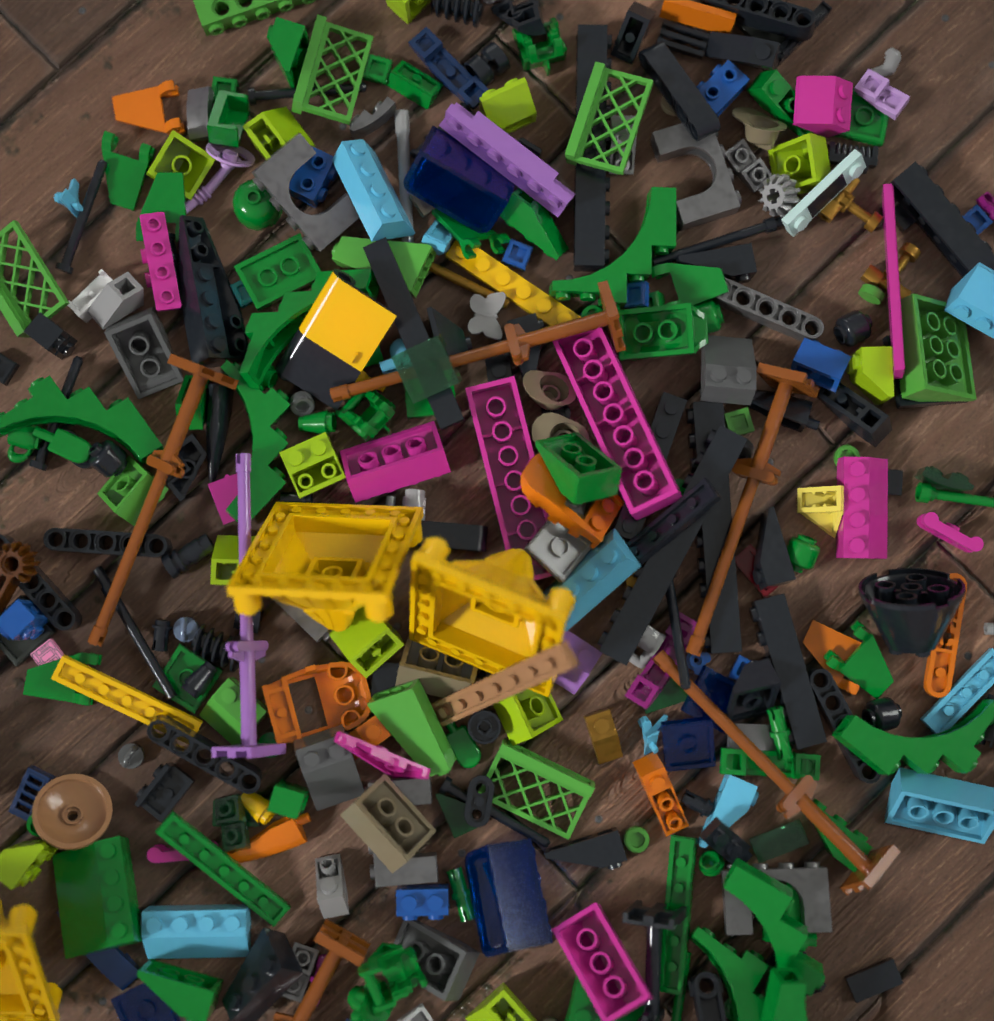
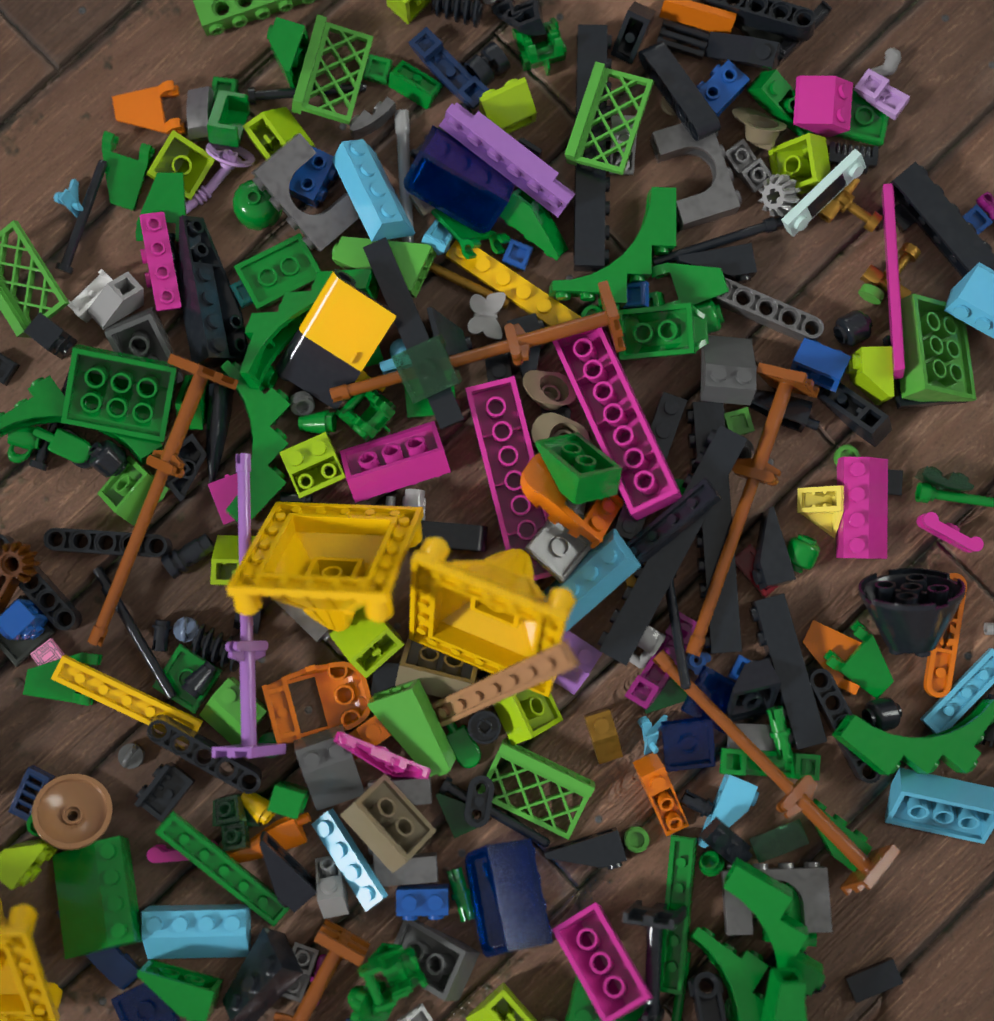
none -> green slope [61,344,179,442]
none -> black slope [259,830,317,913]
none -> medium azure plate [311,809,388,911]

